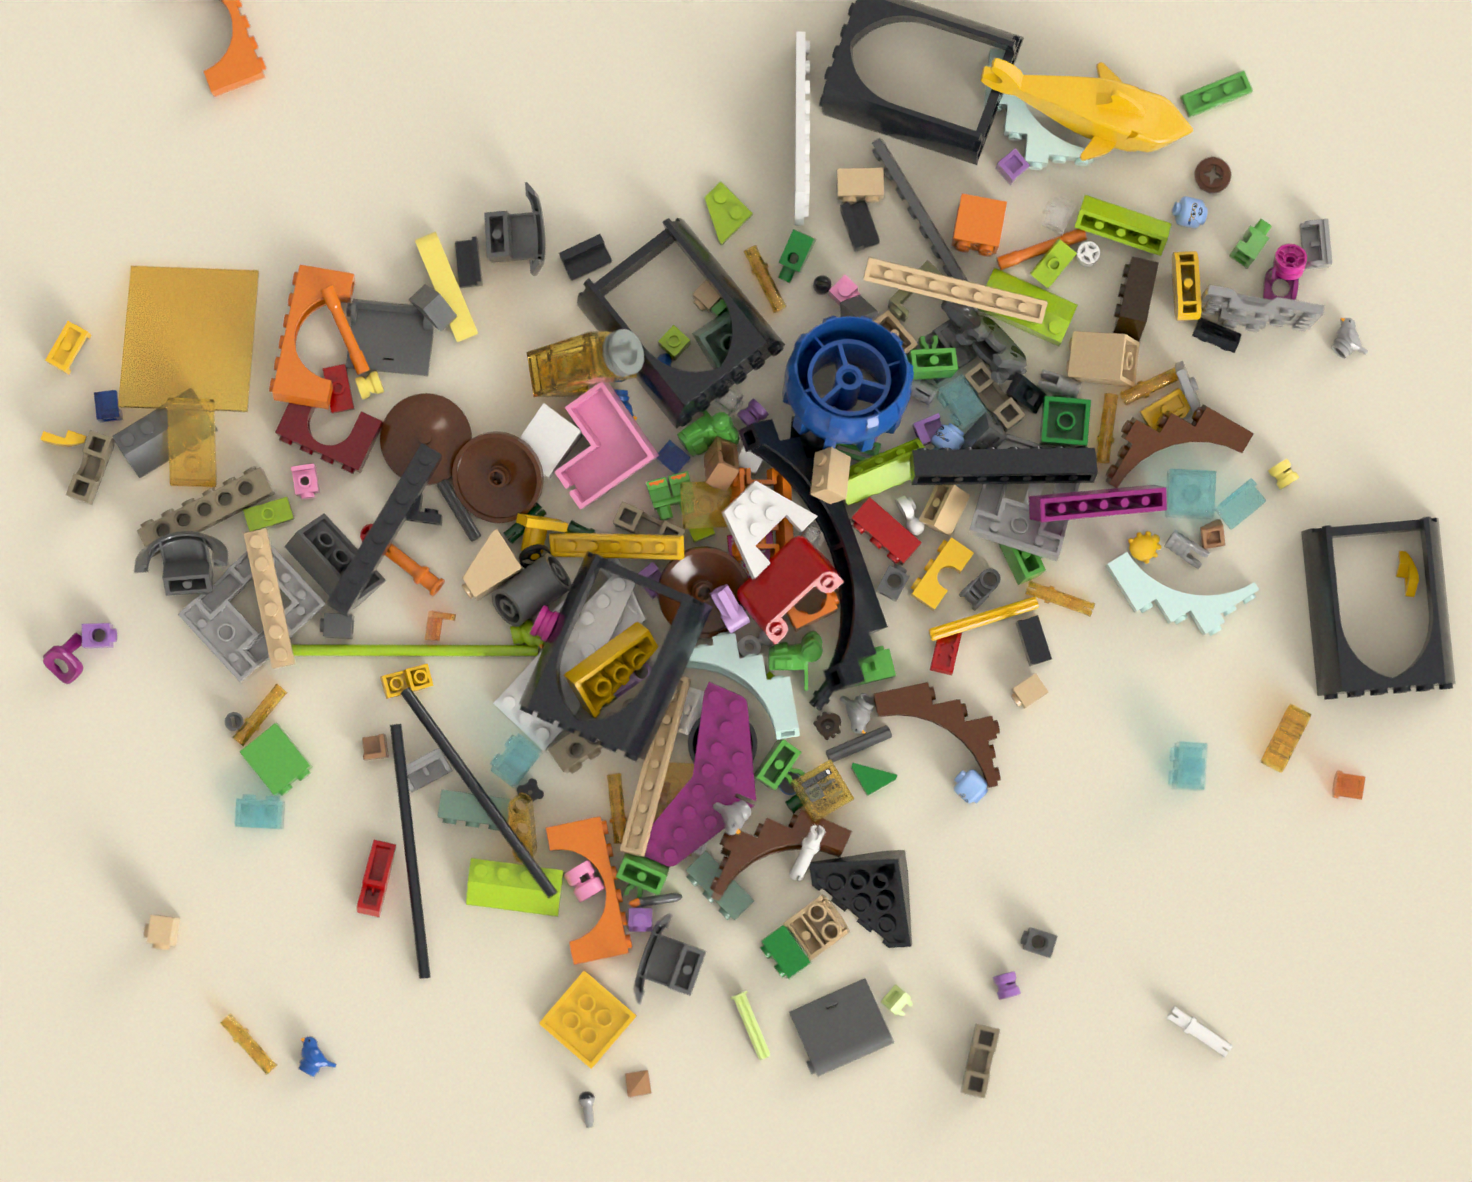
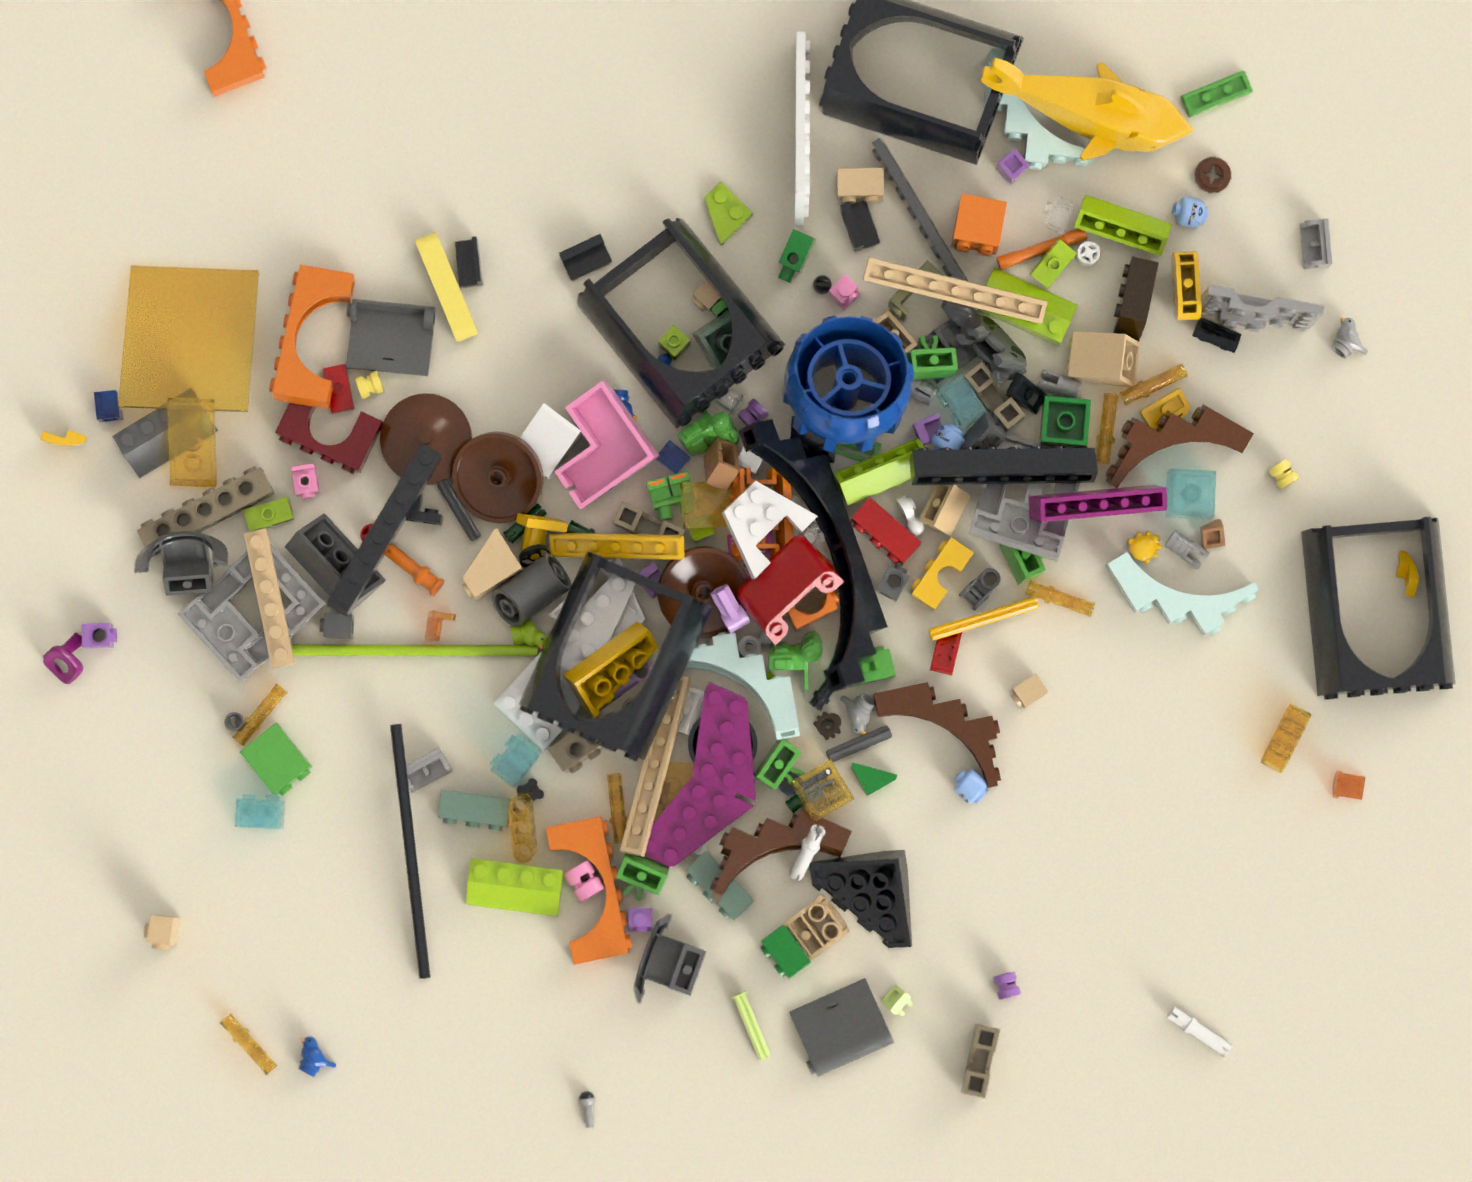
yellow panel [45,321,92,375] -> none
dark tan arch [66,430,115,505] -> none
orange piece [320,285,370,375] -> none
red slope [357,840,396,918] -> none
medium nougat panel [362,734,389,761] -> none
yellow slope [380,663,434,699] -> none
black piece [401,687,558,899] -> none
slope [409,284,457,332] -> none
dark grey piece [484,182,545,276] -> none
clear yellow piece [527,329,644,397] -> none
dark pink wheel [530,605,559,642] -> none
yellow plate [538,970,637,1069] -> none
medium nougat slope [625,1070,651,1097] -> none
dark grey piece [629,893,682,908] -> none
light grey animal [713,800,751,835] -> none
clear yellow pin [743,245,787,313] -> none
tan brick [811,447,851,504] -> none
dark grey slope [840,295,879,318] -> none
black panel [1016,615,1052,667] -> none
dark grey brick [1020,927,1058,958] -> none
clear light blue brick [1168,741,1208,791] -> none
light grey plate [1175,361,1201,411] -> none
clear light blue panel [1214,478,1266,529] -> none
bright green hips [1229,219,1272,269] -> none
magenta piece [1263,268,1299,300] -> none
dark pink wheel [1273,244,1307,280] -> none

